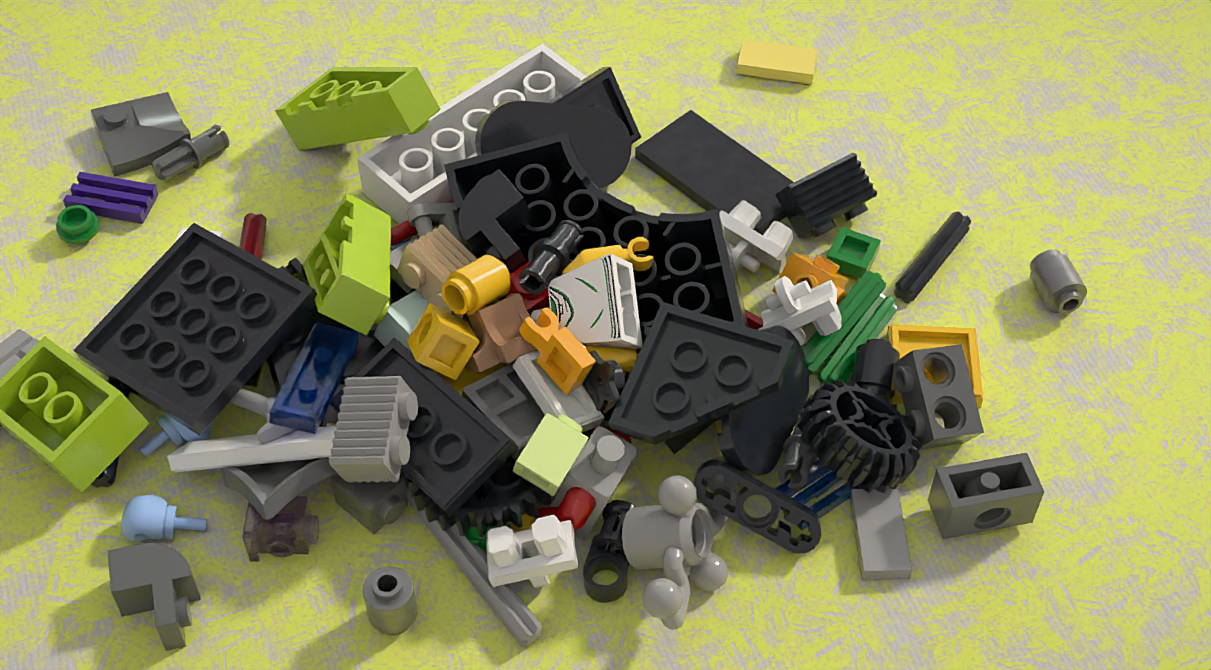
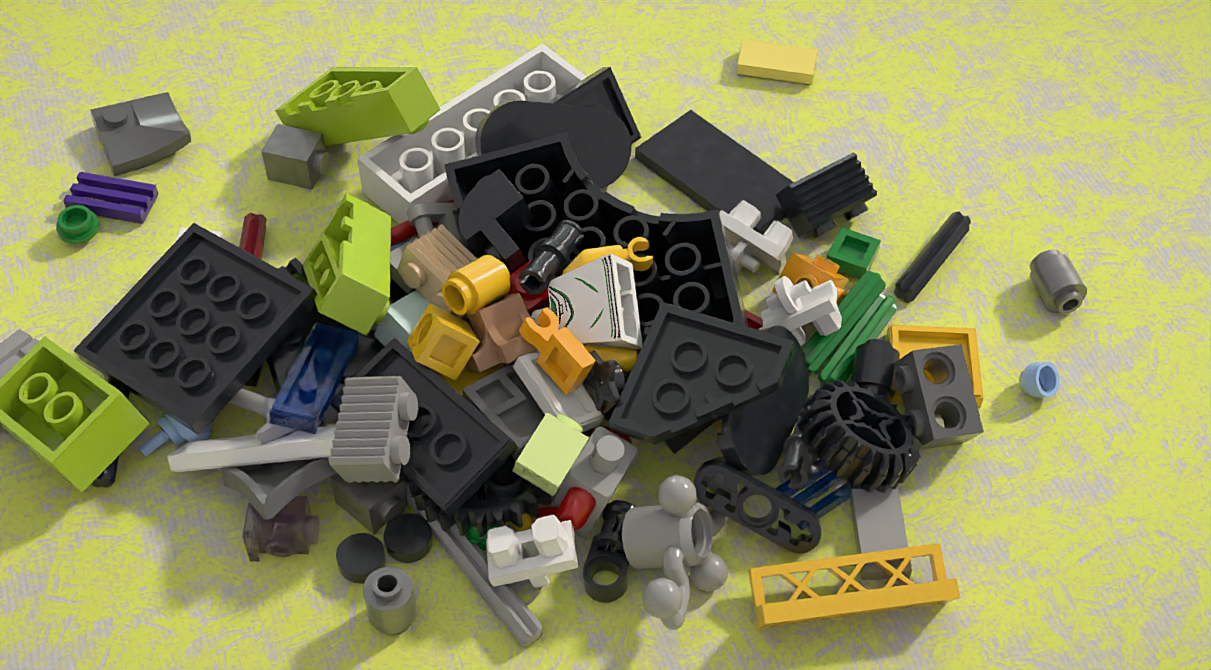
dark grey brick [108,543,201,651] -> none
light blue piece [121,495,207,543] -> none
dark grey axle [152,125,230,181] -> none
dark grey brick [927,453,1044,539] -> none
none -> flat silver brick [261,124,330,190]
none -> black tile [336,533,386,583]
none -> black tile [383,513,433,563]
none -> yellow fence [748,543,960,628]
none -> light blue hinge [1019,362,1059,398]

